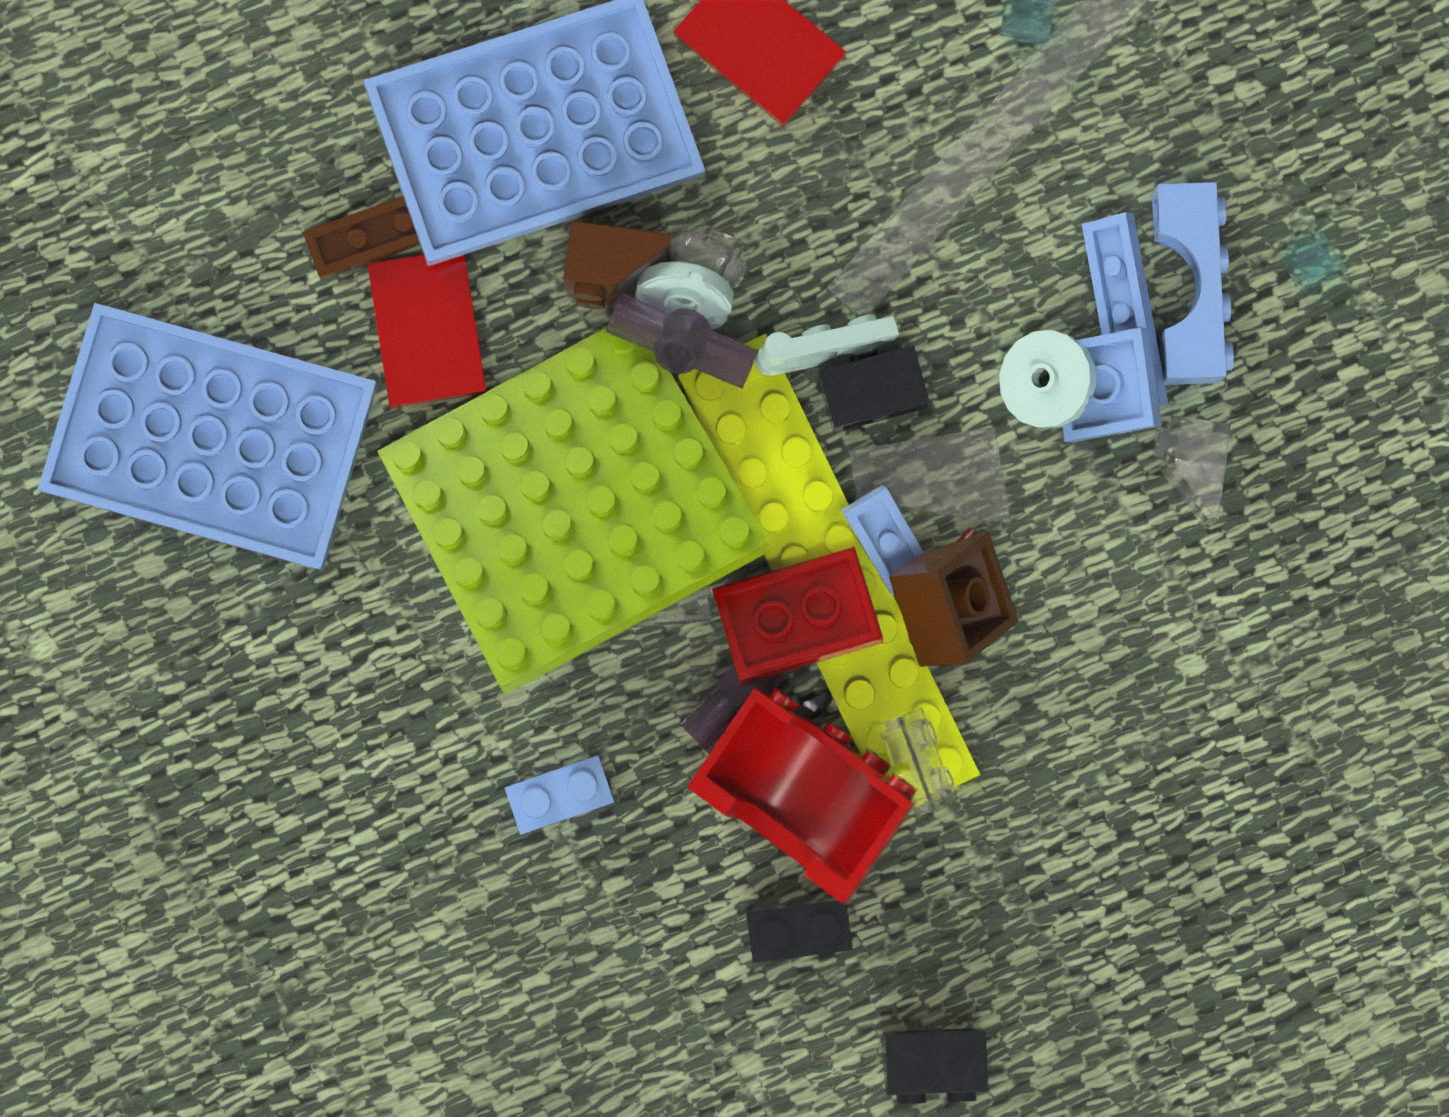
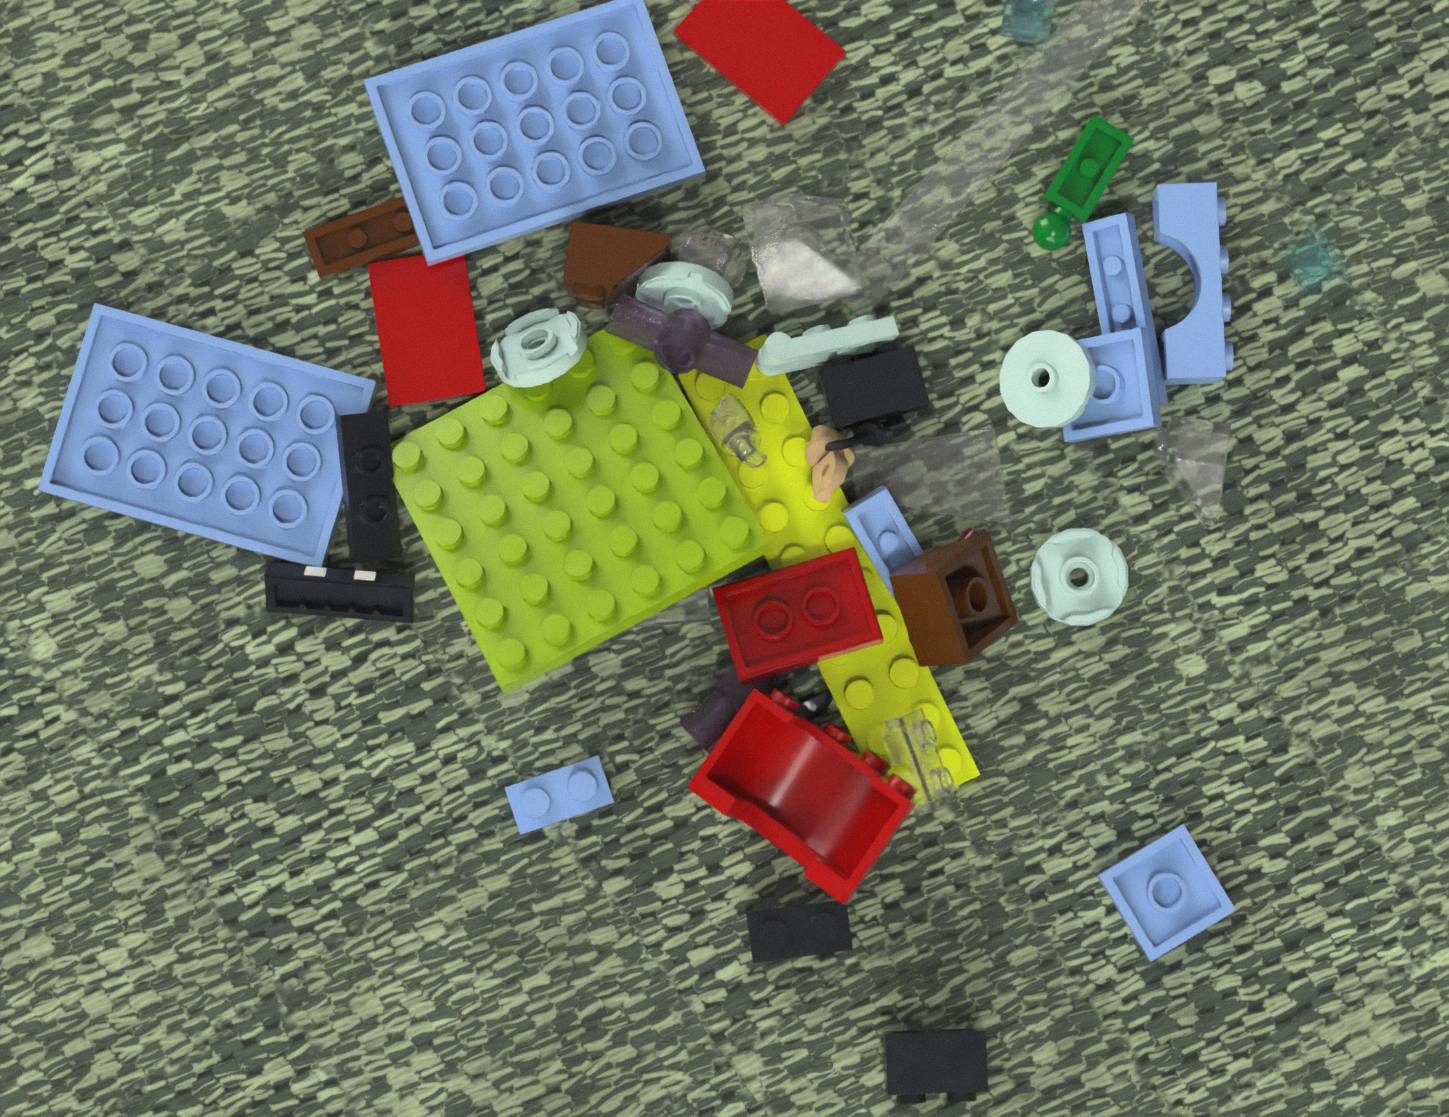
none -> black plate [264,563,415,623]
none -> black plate [335,411,402,563]
none -> light aqua plate [490,308,587,387]
none -> clear piece [708,392,767,468]
none -> clear slope [741,193,865,315]
none -> tan piece [805,425,855,504]
none -> black piece [825,416,907,451]
none -> light aqua plate [1030,528,1129,626]
none -> green plate [1032,114,1135,251]
none -> light blue plate [1097,824,1236,962]

